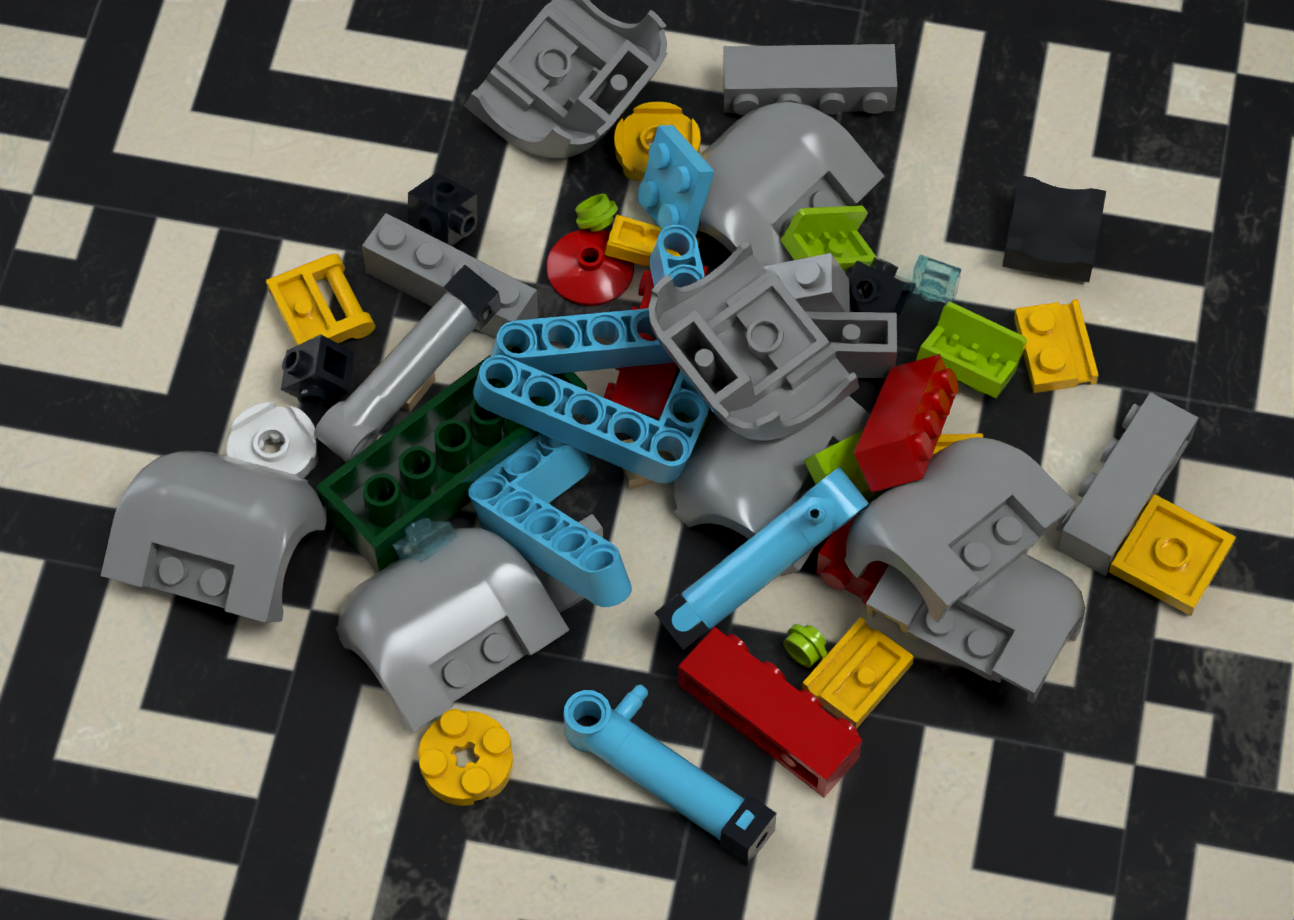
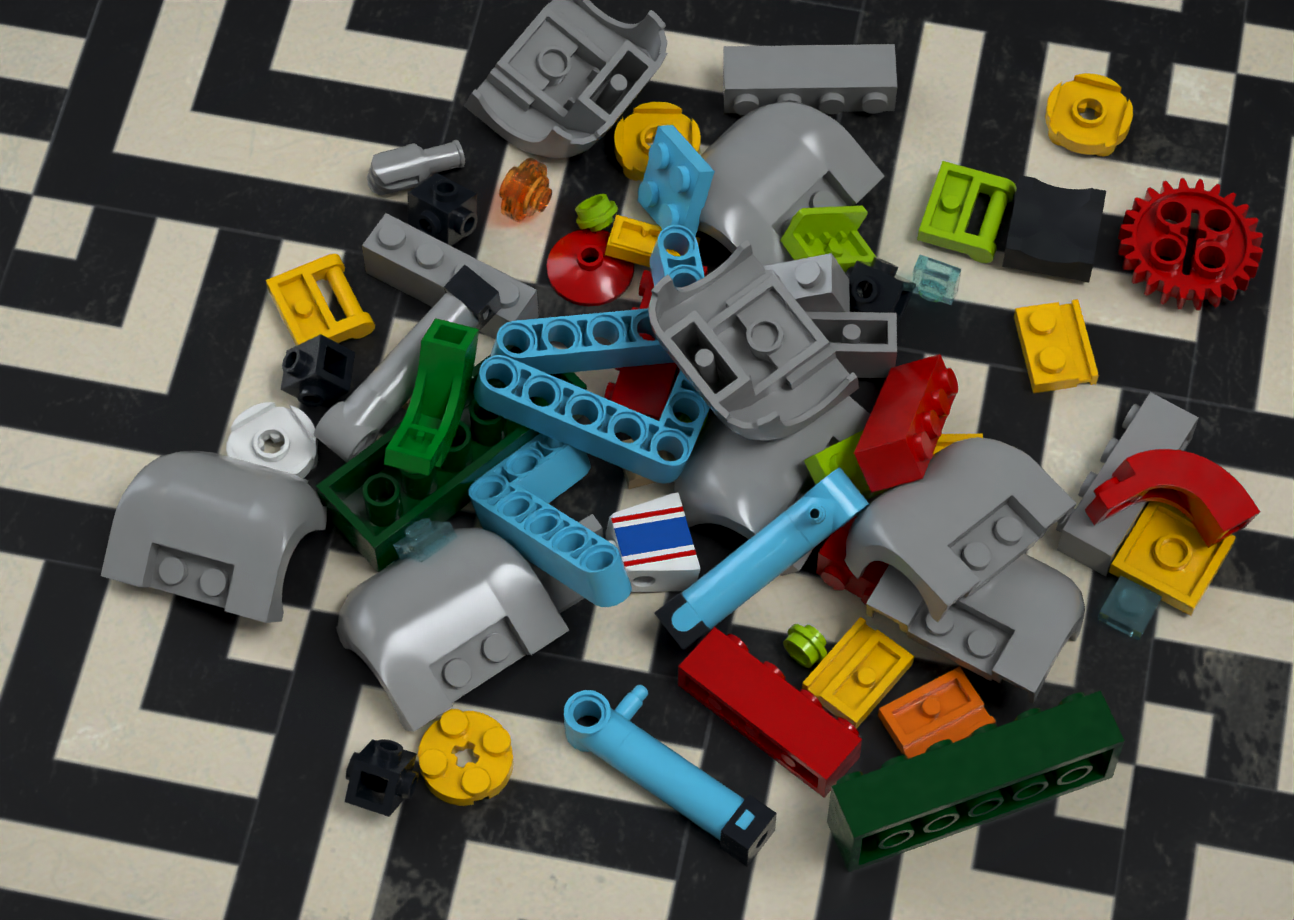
lime bracket [916,302,1027,398] -> none
none -> black brick [344,739,419,817]
none -> light grey arm [367,140,465,195]
none -> green arch [384,318,479,476]
none -> clear orange plate [499,158,552,222]
none -> torso [606,492,701,592]
none -> dark green brick [827,690,1125,872]
none -> orange plate [878,666,996,759]
none -> lime plate [917,161,1017,263]
none -> yellow plate [1045,73,1133,157]
none -> red arch [1085,449,1260,548]
none -> clear light blue plate [1098,576,1162,640]
none -> red gear [1118,178,1263,311]

